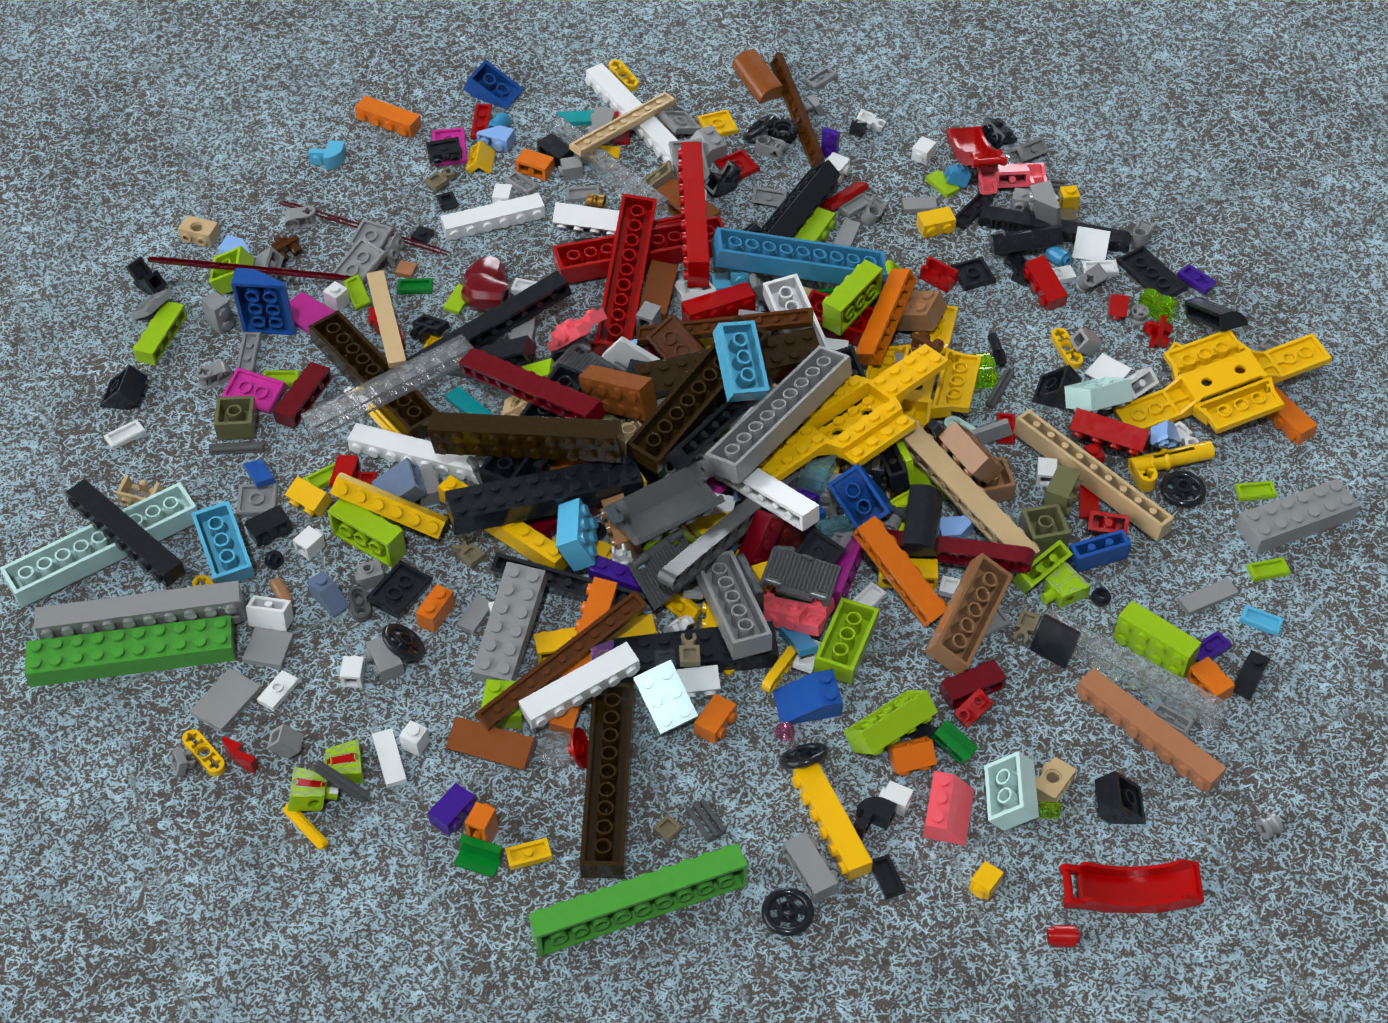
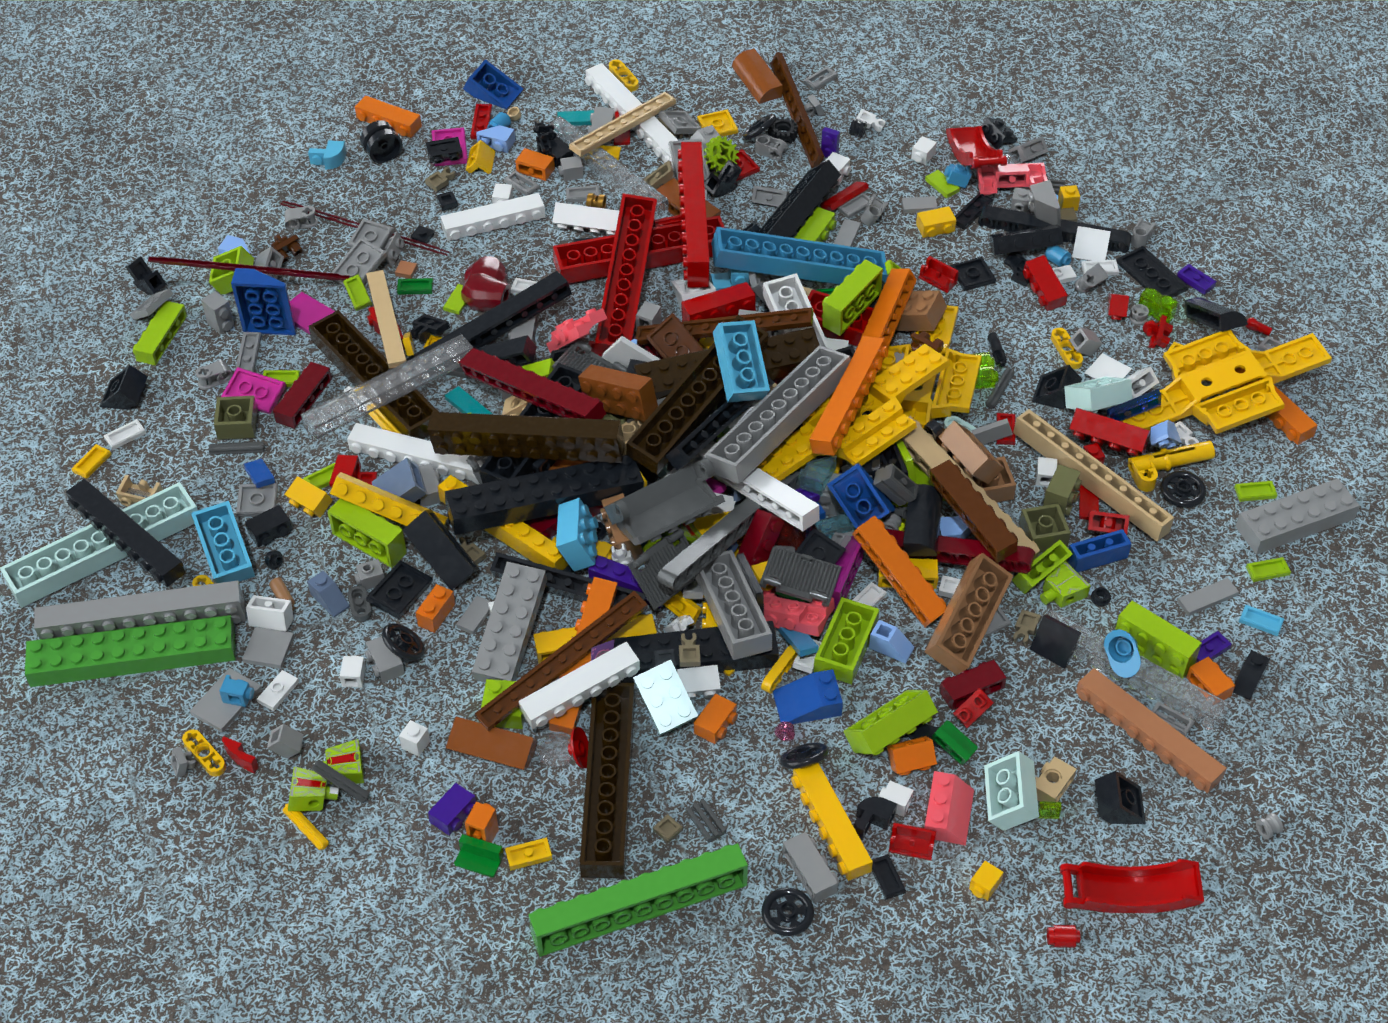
tan brick [178,215,221,247] -> none
white brick [293,526,325,560] -> none
white brick [323,281,350,311] -> none
white tile [372,728,407,788] -> none
dark orange brick [638,260,679,320] -> none
none -> yellow tile [71,444,112,479]
none -> dark azure brick [219,675,254,707]
none -> black wheel [360,120,403,164]
none -> yellow tile [402,332,415,356]
none -> black brick [402,509,480,590]
none -> tan hinge [507,107,521,121]
none -> black piece [533,120,557,153]
none -> lime gear [703,136,739,172]
none -> orange brick [809,336,888,456]
none -> light blue slope [869,620,914,664]
none -> dark grey brick [873,463,918,506]
none -> red hinge [888,823,936,861]
none -> reddish brown brick [930,459,1018,563]
none -> dark azure piece [1104,629,1141,678]
none -> clear blue tile [1107,389,1161,421]
none -> red arm [1246,318,1272,336]

